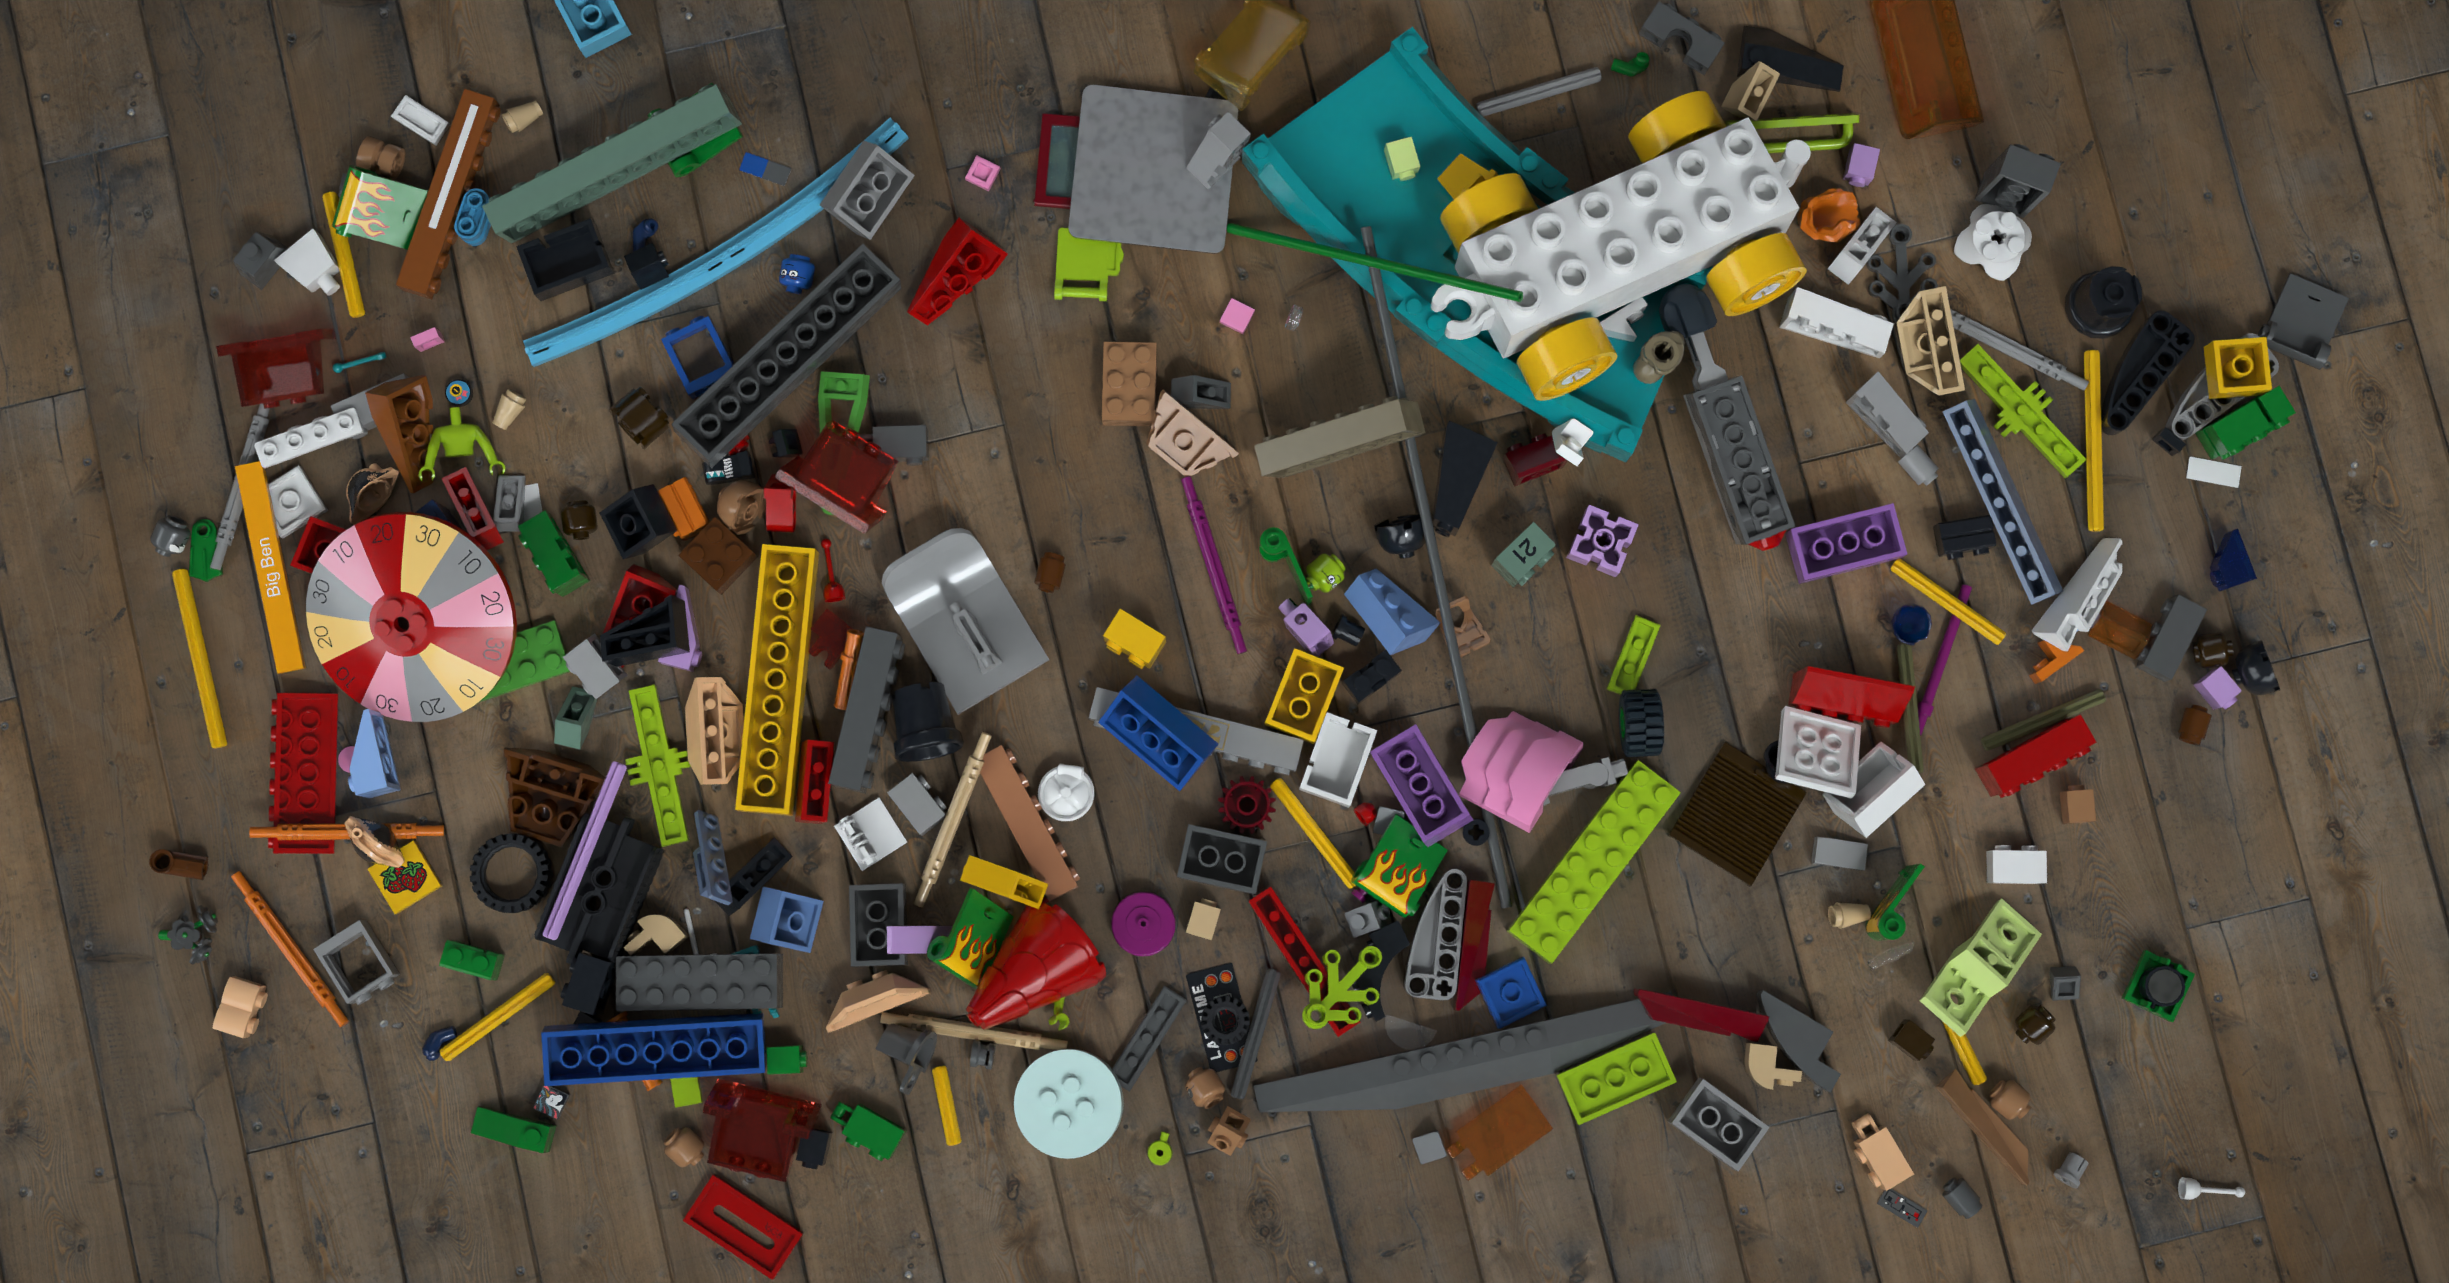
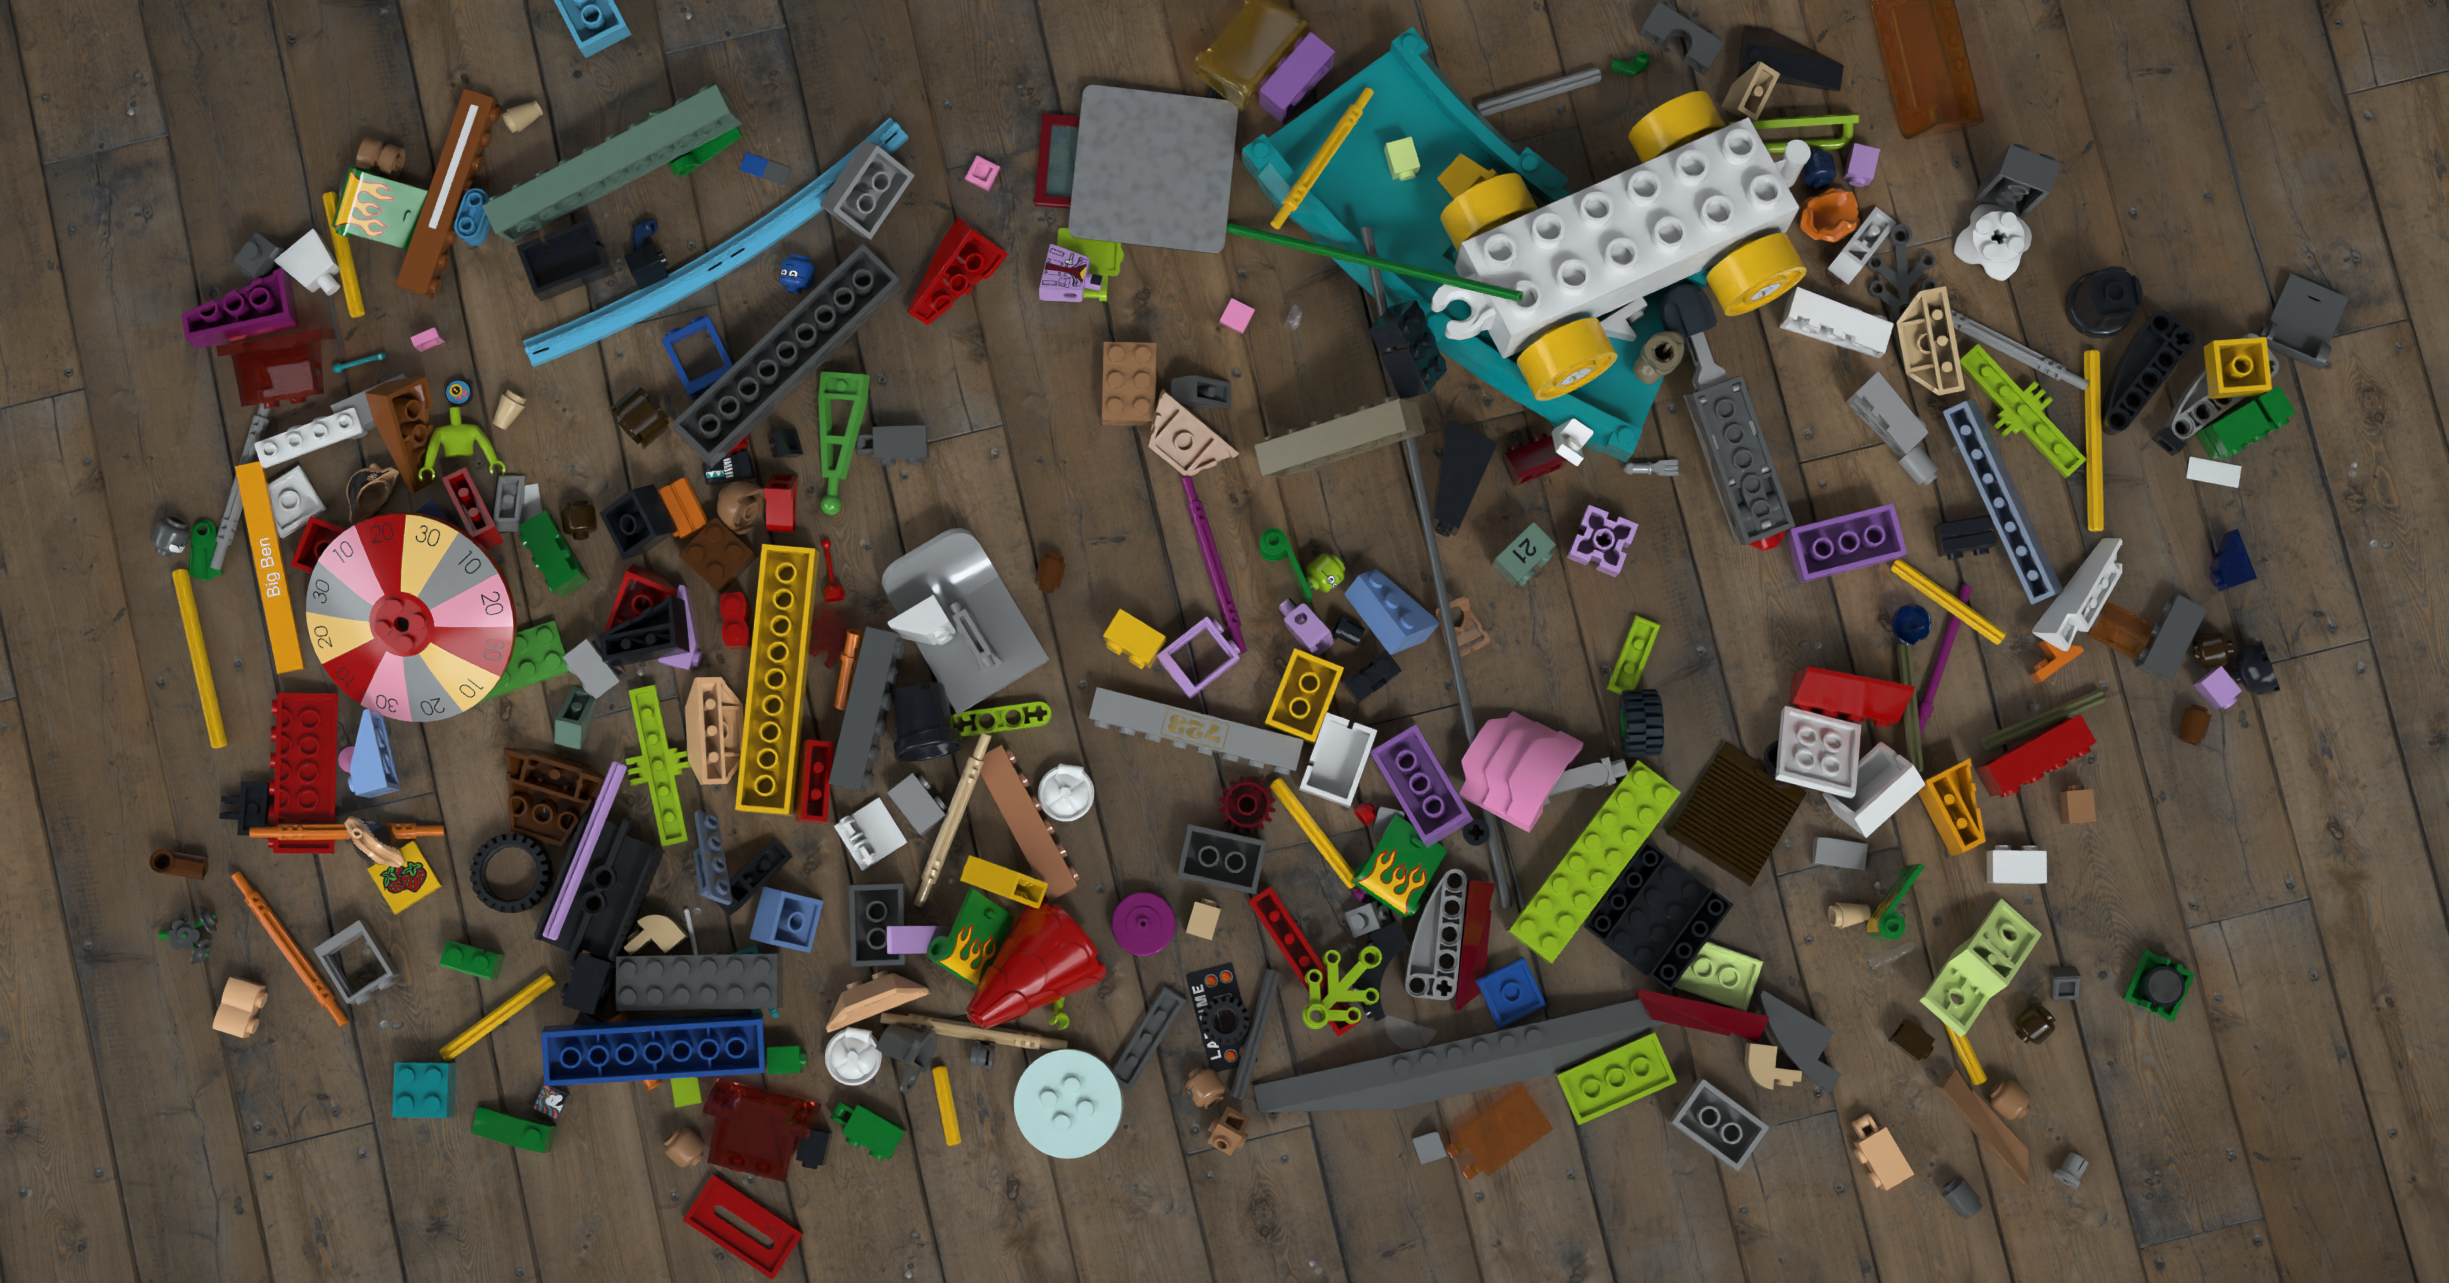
white tile [391,95,451,146] -> none
dark blue arm [422,1025,458,1061] -> none
clear red windscreen [775,420,899,534] -> none
blue slope [1098,675,1219,791] -> none
lime piece [1147,1131,1173,1166] -> none
light grey wedge [1186,112,1251,190] -> none
black cylinder [1374,514,1426,559] -> none
dark grey sticker [1877,1189,1927,1228] -> none
white hinge [2178,1177,2245,1200] -> none
none -> magenta wedge [181,267,299,349]
none -> black hinge [219,782,270,836]
none -> teal brick [392,1062,456,1118]
none -> red brick [720,592,753,650]
none -> white piece [825,1026,882,1085]
none -> white slope [887,595,956,646]
none -> lime beam [952,702,1052,737]
none -> lavender torso [1039,244,1103,302]
none -> lavender window [1157,616,1241,699]
none -> medium lavender brick [1258,32,1335,124]
none -> yellow axle [1271,87,1374,229]
none -> black piece [1369,299,1447,399]
none -> black slope [1583,840,1734,991]
none -> light grey piece [1623,460,1679,476]
none -> yellowish green tile [1674,942,1763,1012]
none -> dark blue head [1801,148,1836,189]
none -> light orange wedge [1918,758,1986,857]

